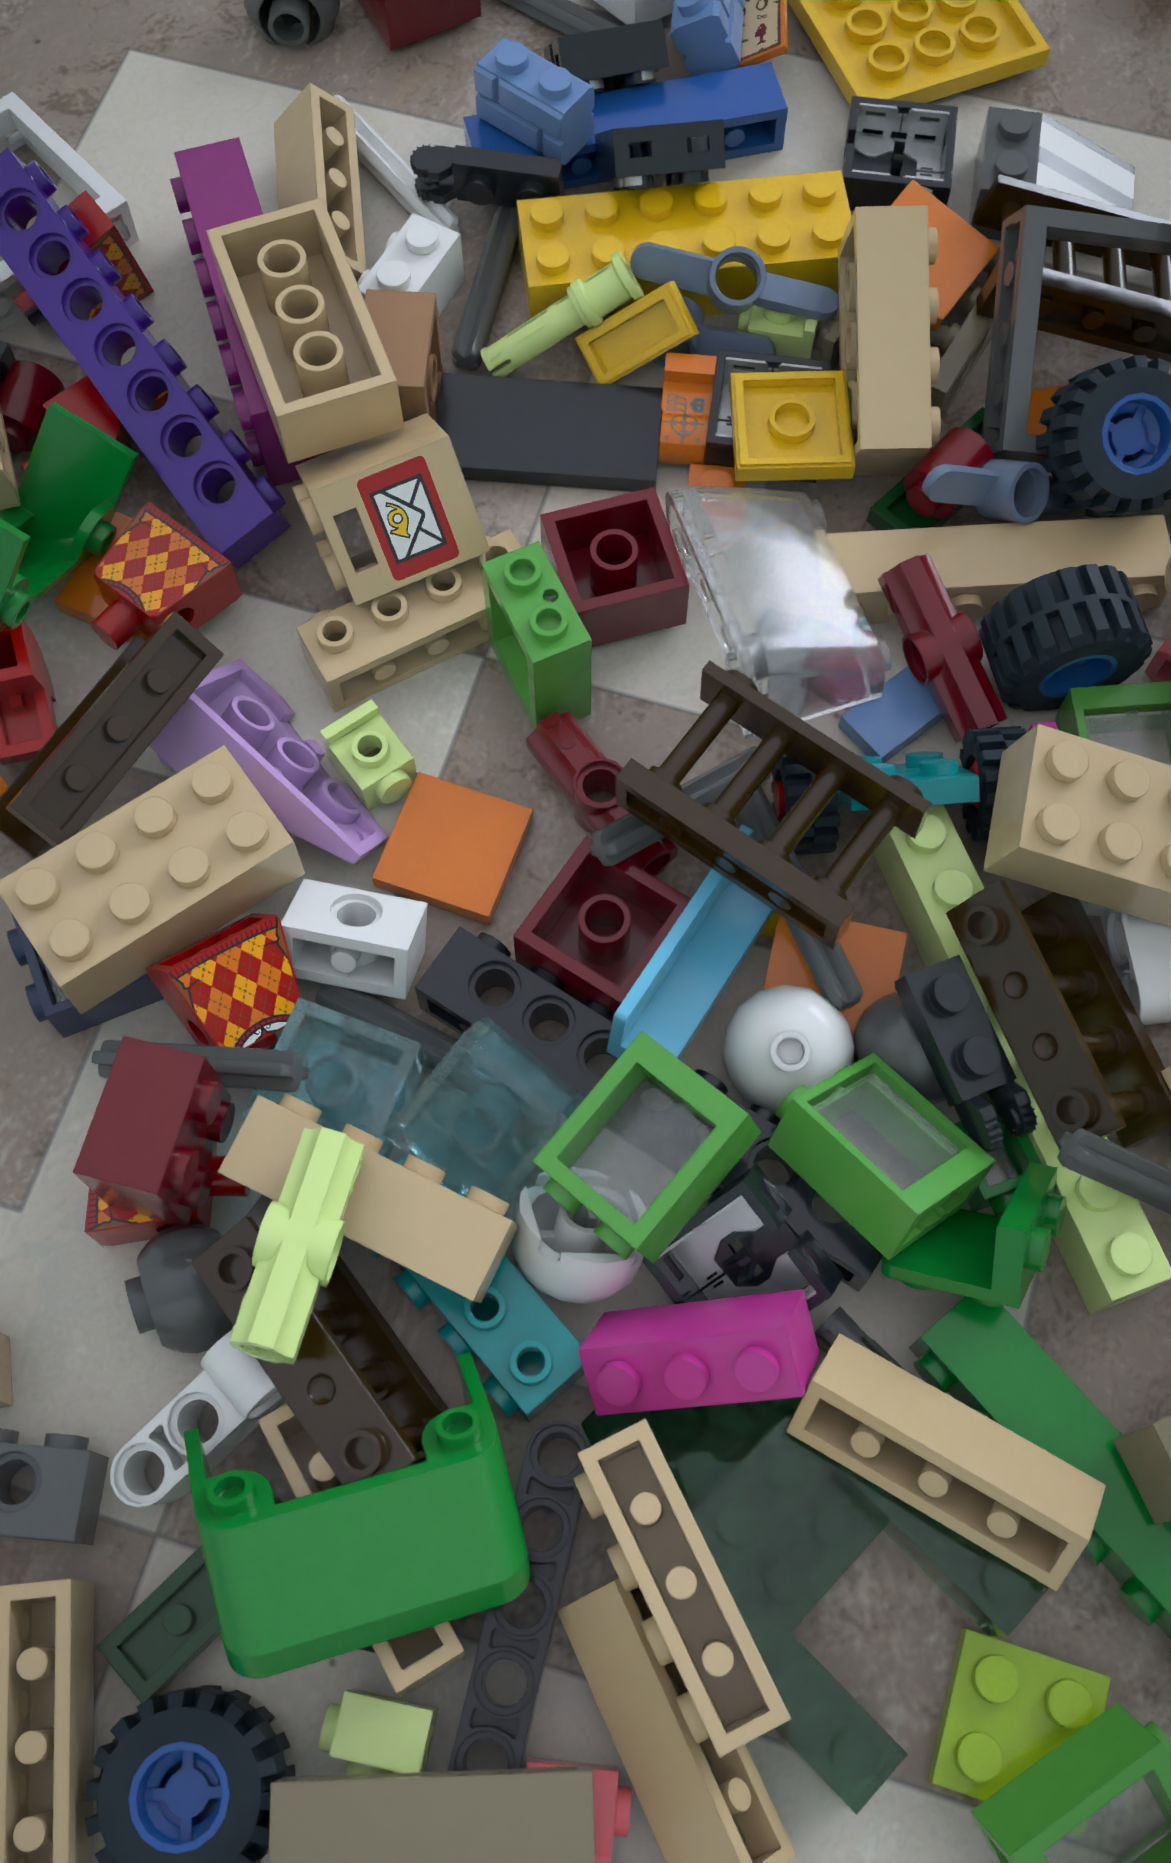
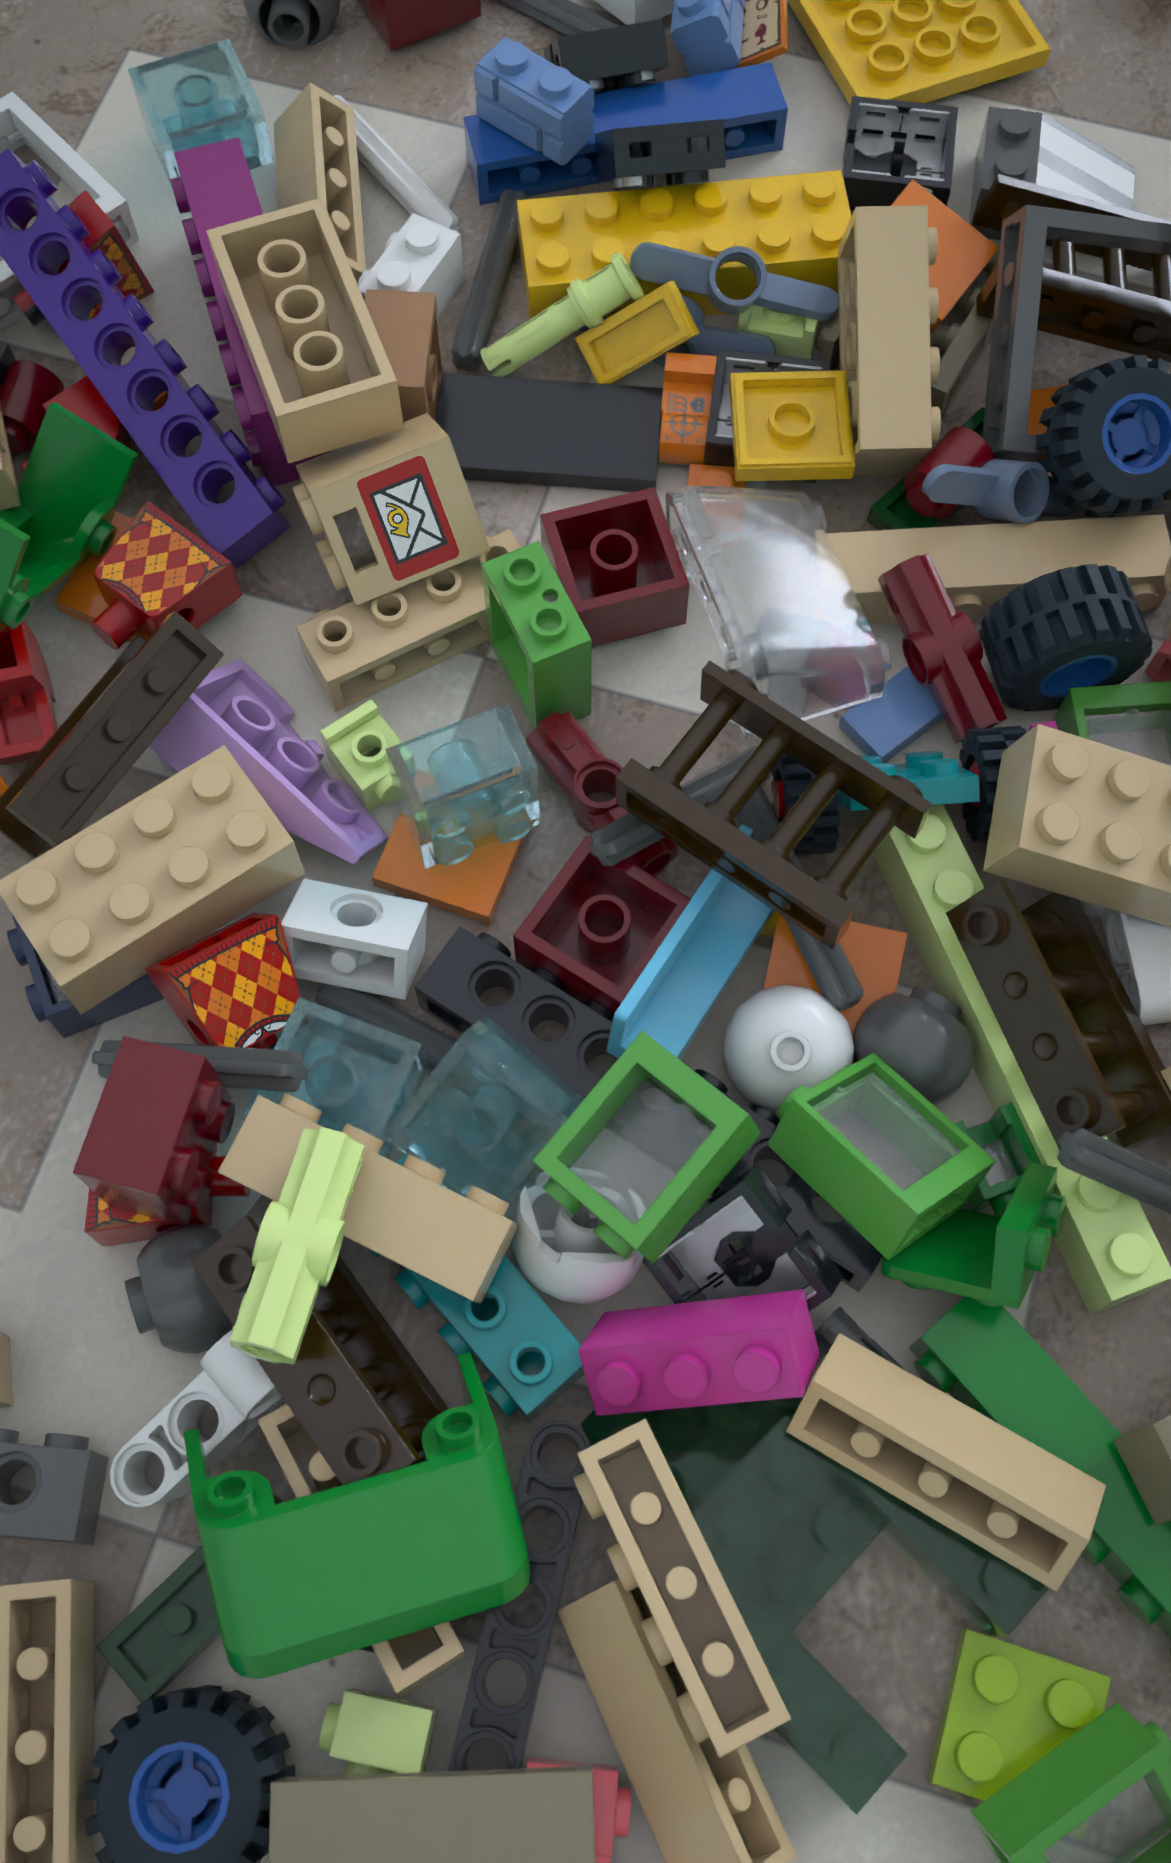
black hinge [410,144,565,208] -> none
black hinge [894,955,1038,1152] -> none
none -> clear light blue brick [128,38,274,187]
none -> clear light blue brick [385,703,540,869]

